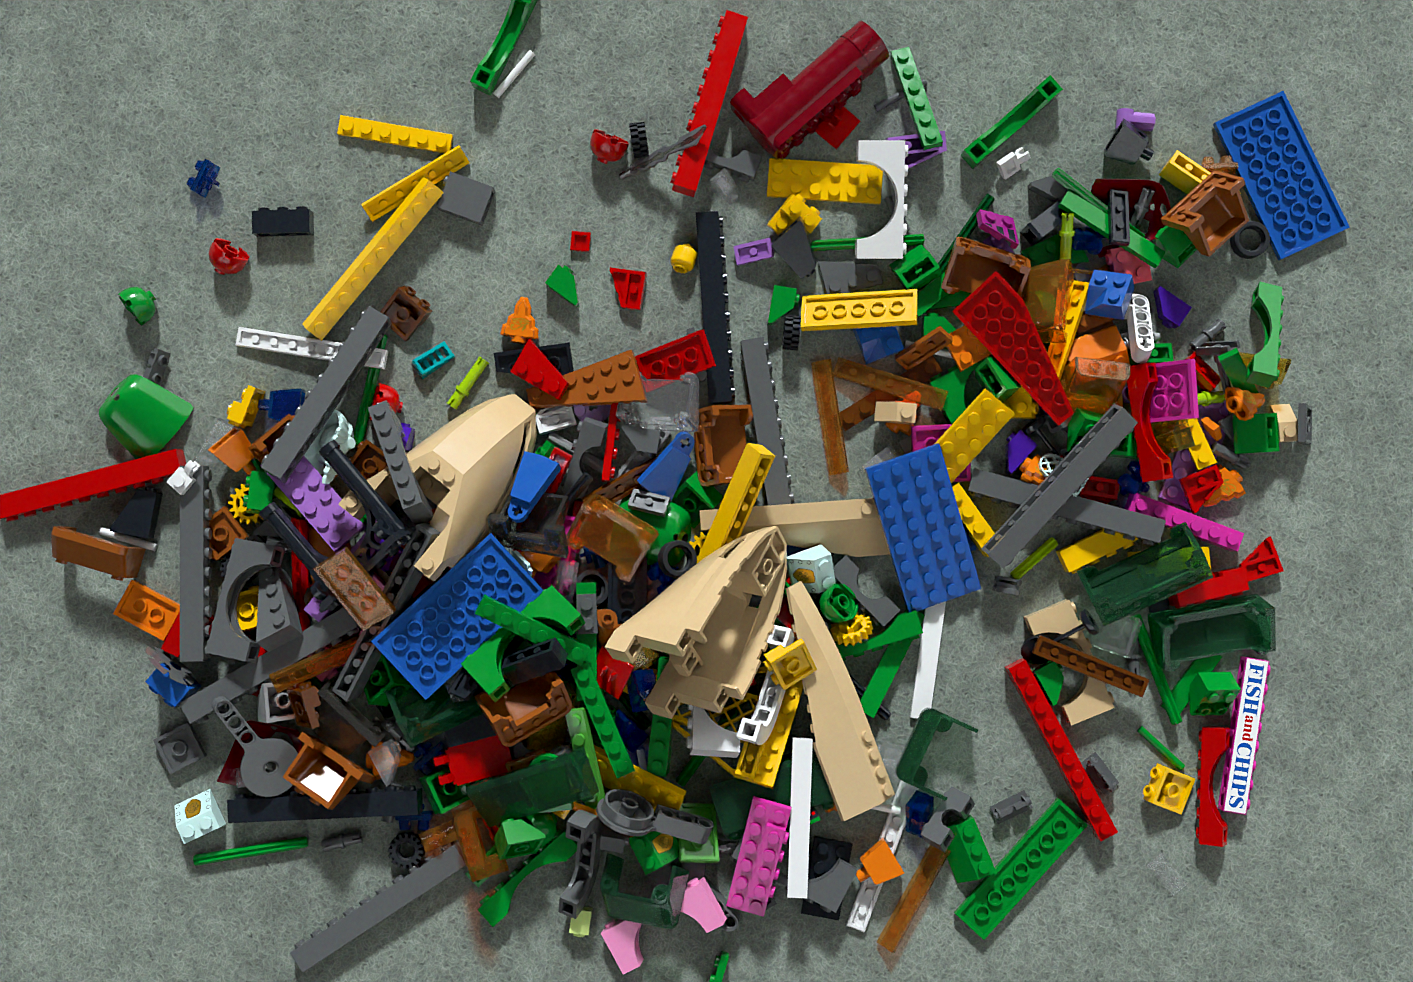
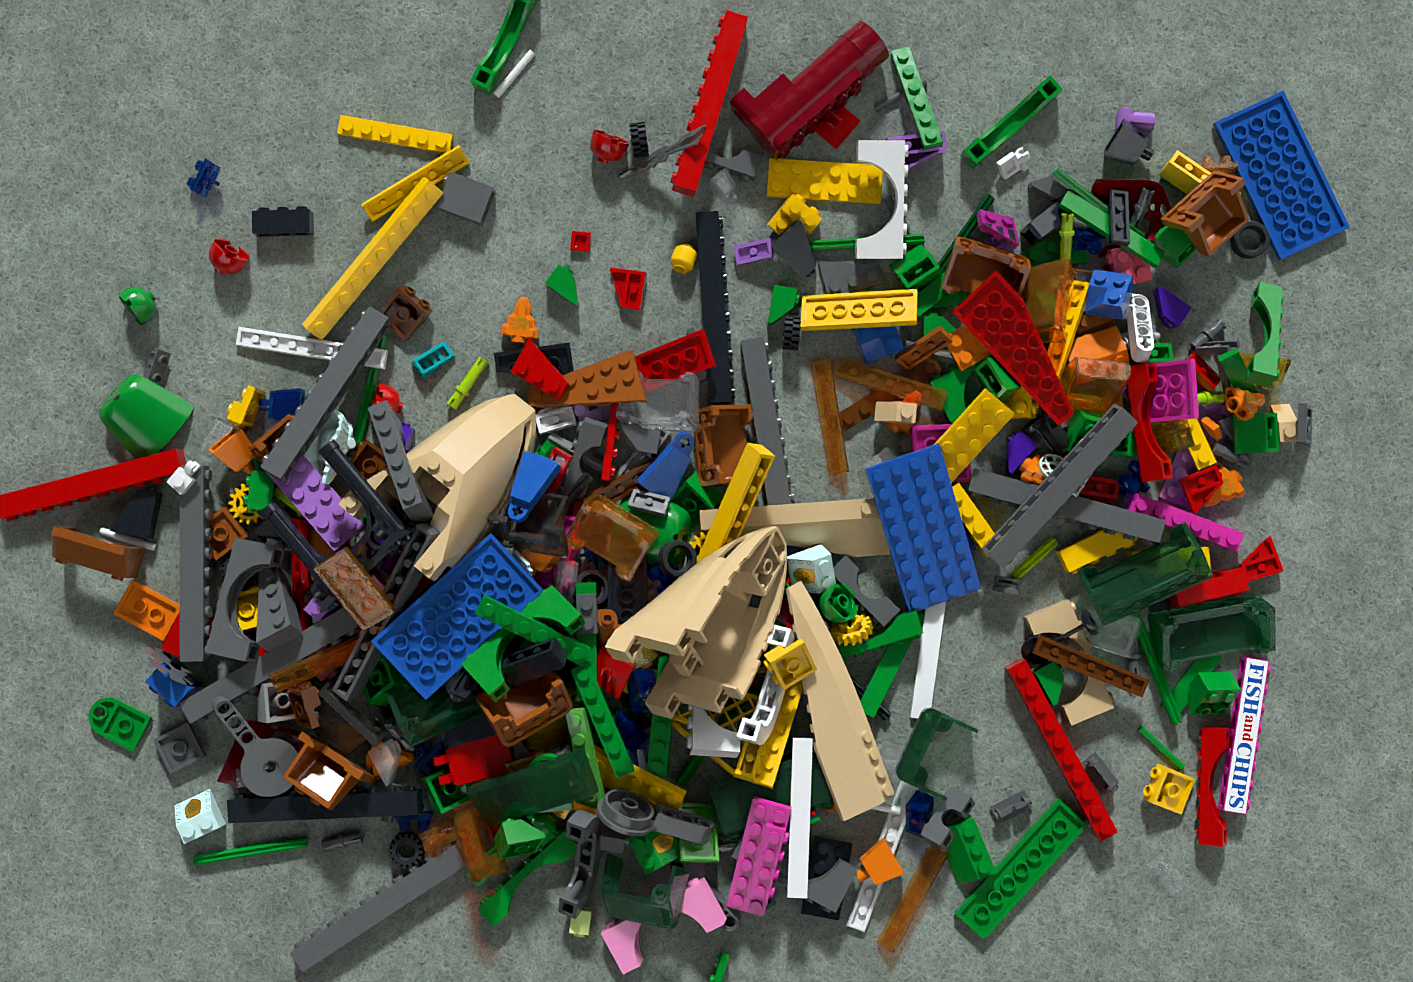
none -> green tile [89,697,153,752]

